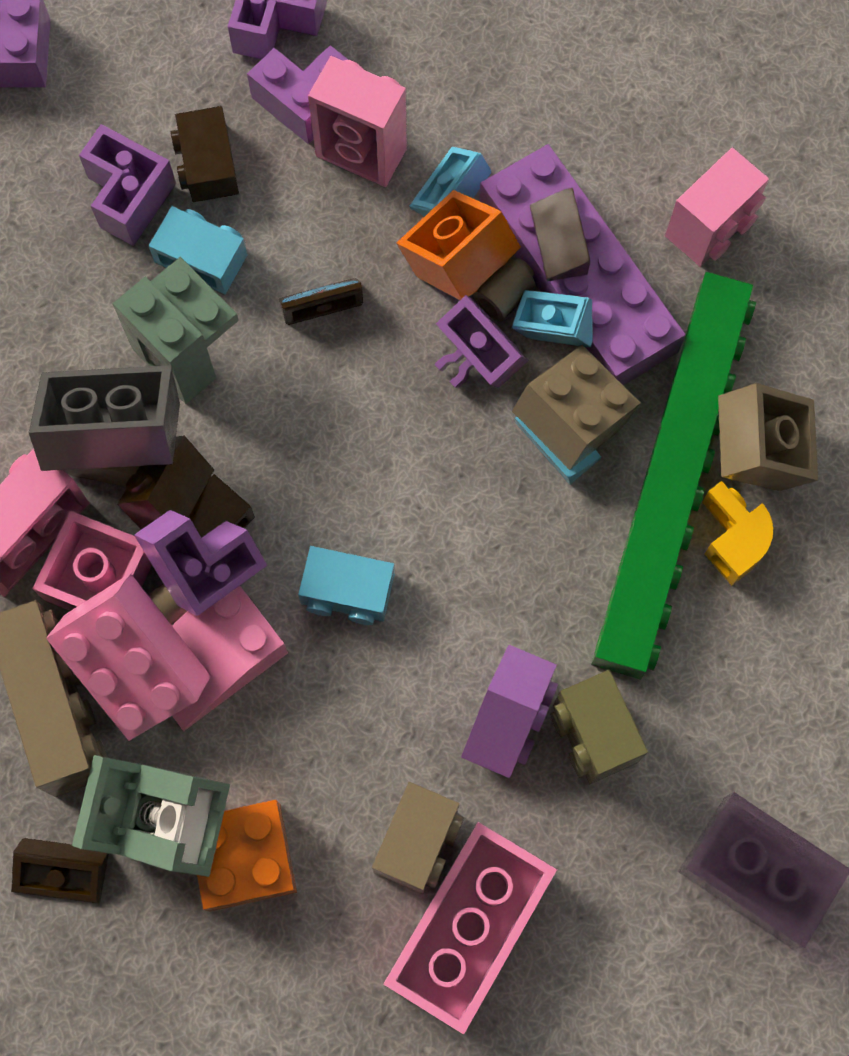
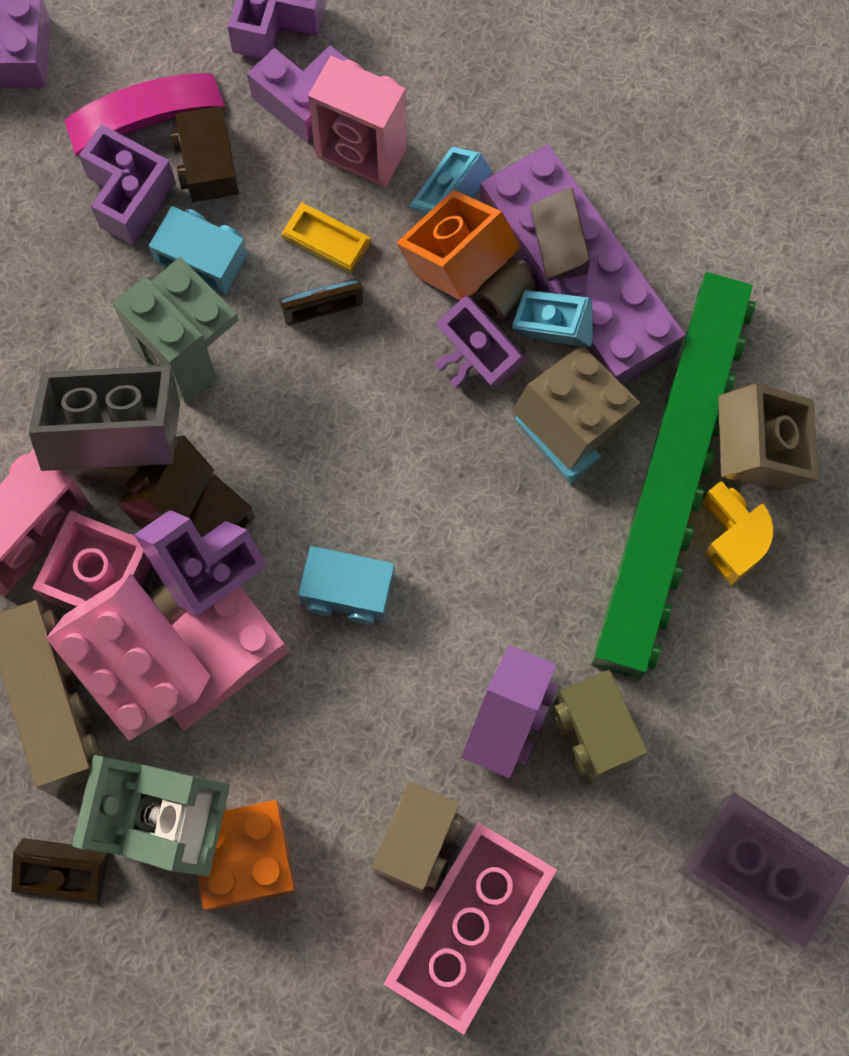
bright pink brick [665,147,769,267] -> none
none -> dark pink slope [64,73,225,156]
none -> yellow tile [281,202,371,274]

